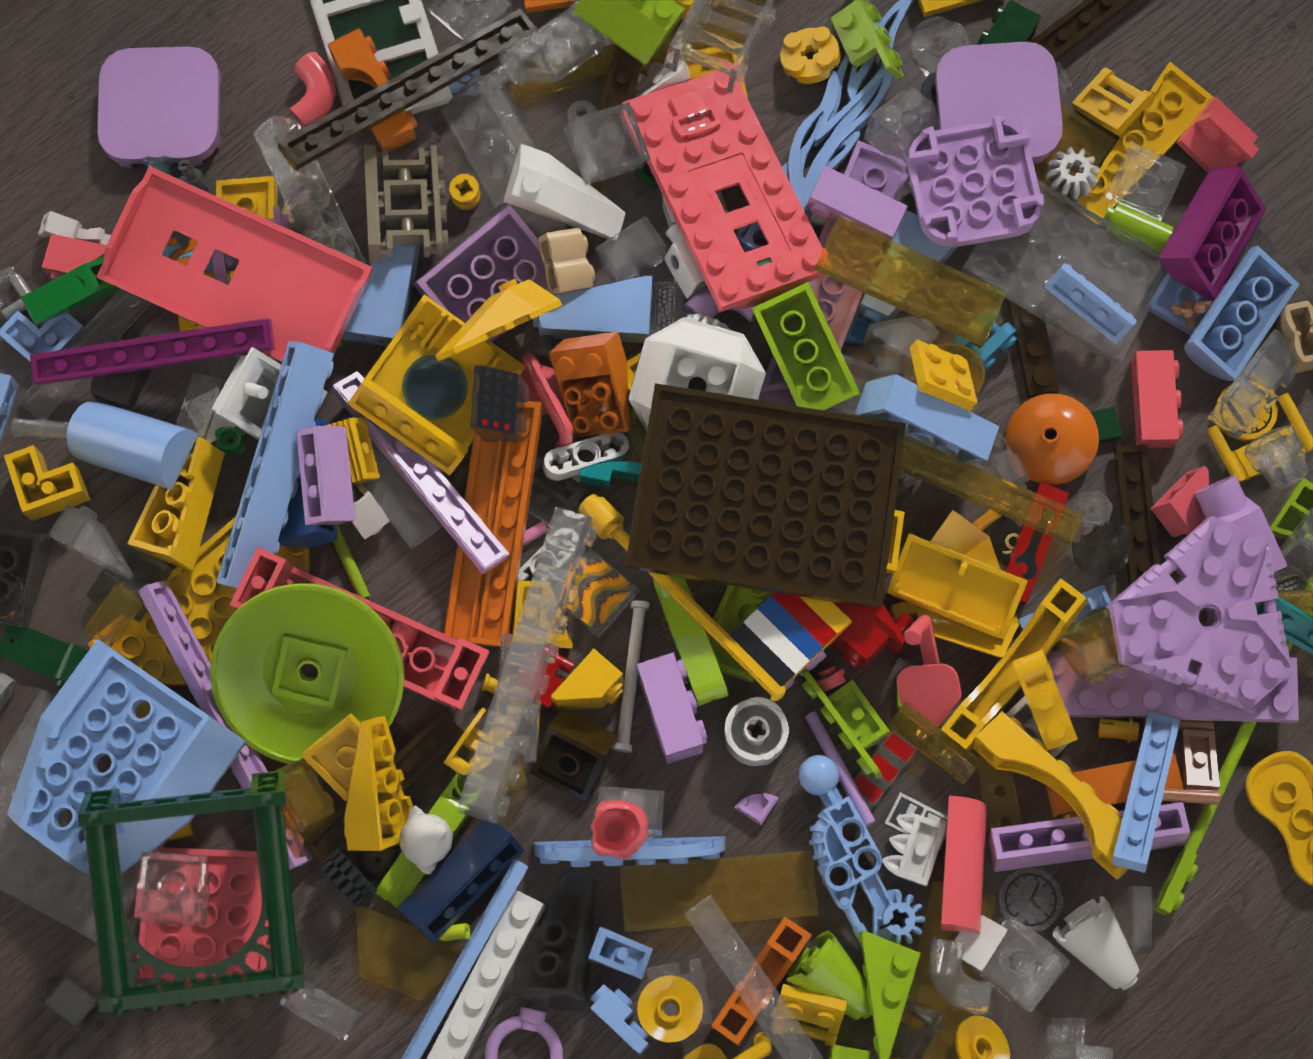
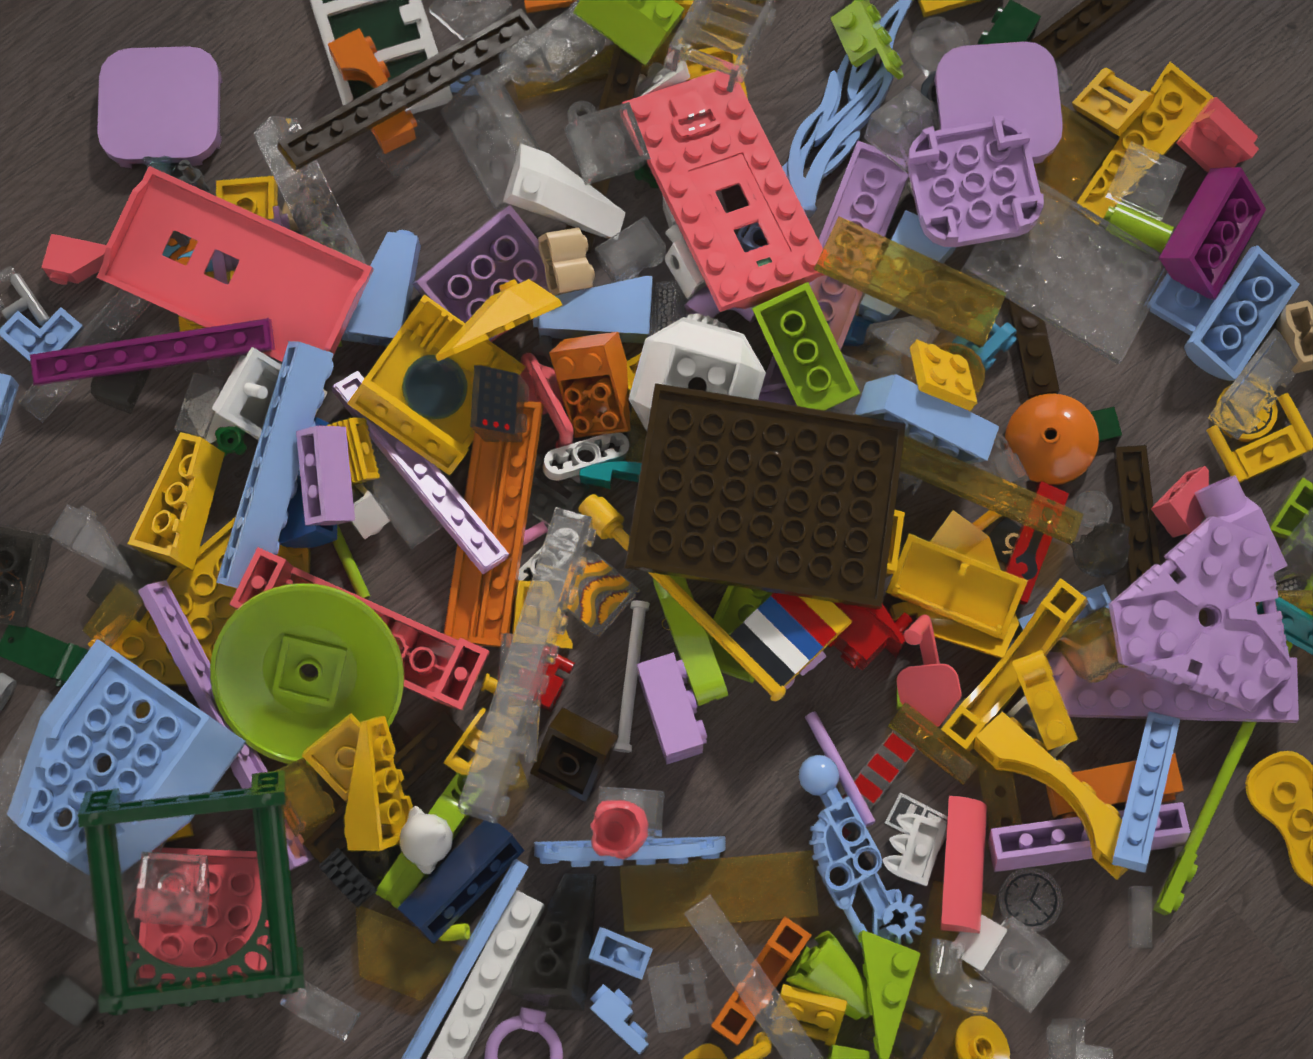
yellow brick [4,445,91,521] -> none
clear pin [11,417,69,442] -> none
green slope [21,256,120,325] -> none
white piece [38,211,111,245] -> none
light blue brick [66,400,199,490] -> none
coral cylinder [289,52,336,128] -> none
dark tan fence [364,145,448,263] -> none
yellow wheel [449,174,481,211] -> none
yellow slope [551,649,624,711] -> none
yellow dish [637,975,703,1042] -> none
white brick [724,697,789,766] -> none
lavender tile [734,793,778,826] -> none
yellow plate [780,27,841,84] -> none
lime bracket [802,670,890,780] -> none
lavender brick [805,166,908,246] -> none
coral plate [815,665,846,692] -> none
light blue plate [1044,263,1137,344] -> none
white gear [1046,146,1099,201] -> none
white cone [1052,896,1139,990] -> none
yellow pin [1098,717,1139,744] -> none
coral brick [1131,350,1183,448] -> none
nougat plate [1143,719,1221,805] -> none
medium nougat plant [1171,299,1212,329] -> none
clear piece [1245,426,1309,490] -> none

